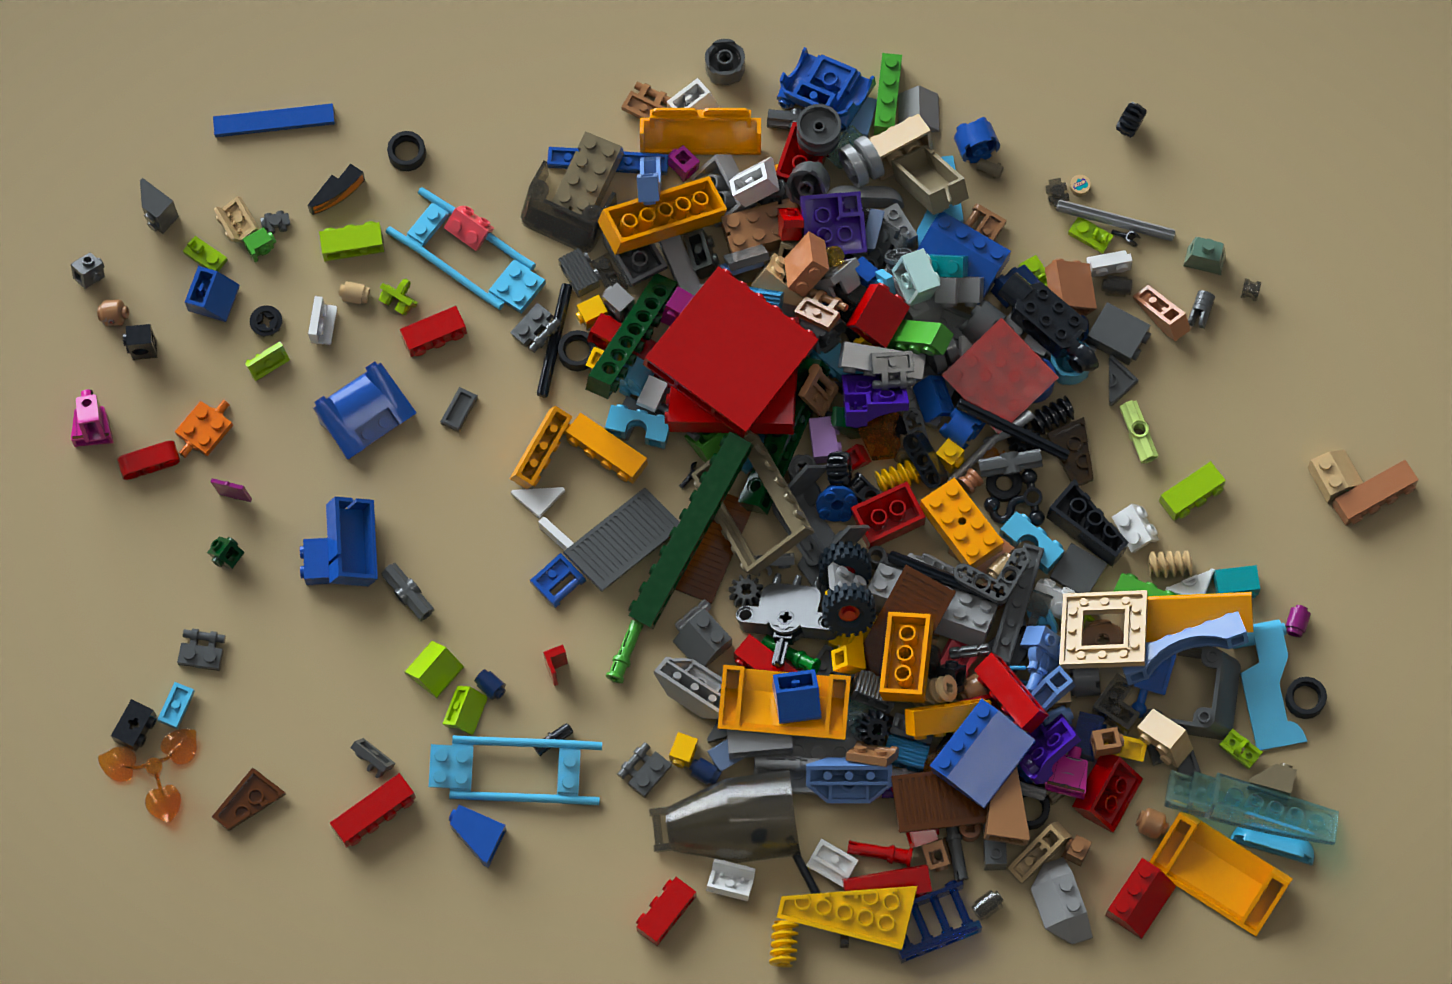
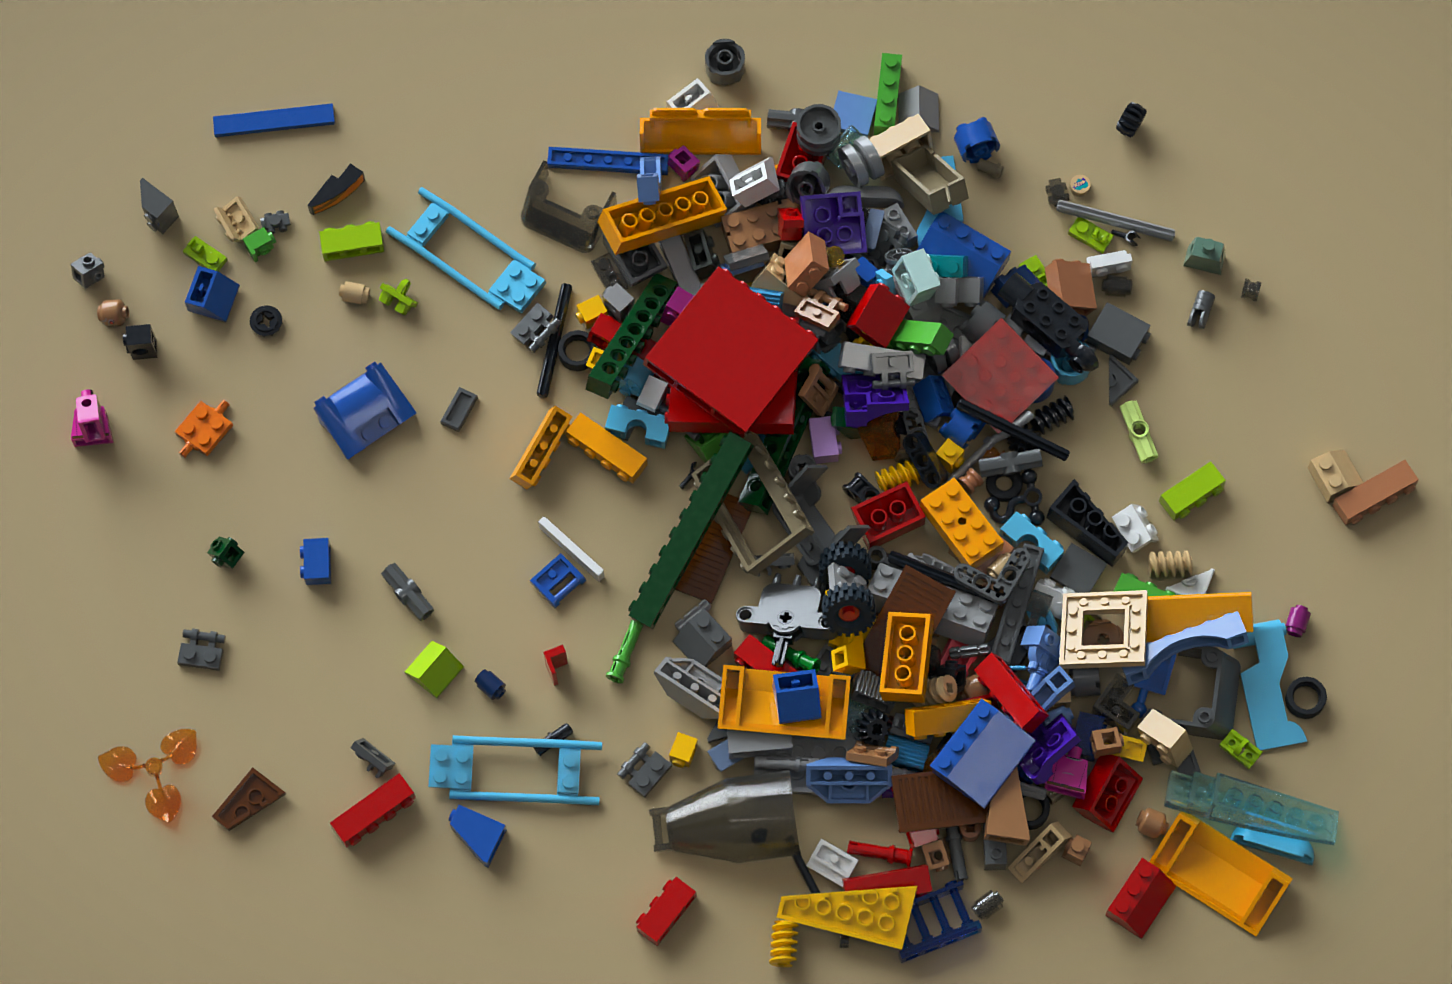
black brick [111,699,157,752] -> none
red beam [117,441,180,480] -> none
medium azure plate [157,682,195,729] -> none
magenta piece [211,478,252,502] -> none
lime plate [245,342,290,381] -> none
white bracket [308,296,337,345] -> none
blue piece [326,496,378,587] -> none
black tyre [387,131,426,171] -> none
red brick [400,306,467,357] -> none
lime panel [442,686,487,735] -> none
coral bracket [444,205,494,251] -> none
white tile [511,487,565,518] -> none
dark tan piece [552,131,624,225] -> none
dark grey brick [558,248,601,298] -> none
dark grey window [563,488,680,592] -> none
medium nougat plate [621,81,671,119] -> none
dark blue brick [689,757,722,787] -> none
white bracket [706,859,756,901] -> none
dark grey gear [729,574,763,607] -> none
blue piece [777,47,876,130] -> none
blue plate [816,485,858,522] -> none
black gear [826,451,853,486] -> none
red slope [845,444,872,472] -> none
medium nougat plate [965,204,1007,241] -> none
light grey wedge [1031,857,1093,945] -> none
dark brown wing [1047,417,1093,487] -> none
nougat slope [1133,285,1191,341] -> none
teal piece [1213,565,1261,599] -> none
dark tan slope [1247,763,1297,799] -> none

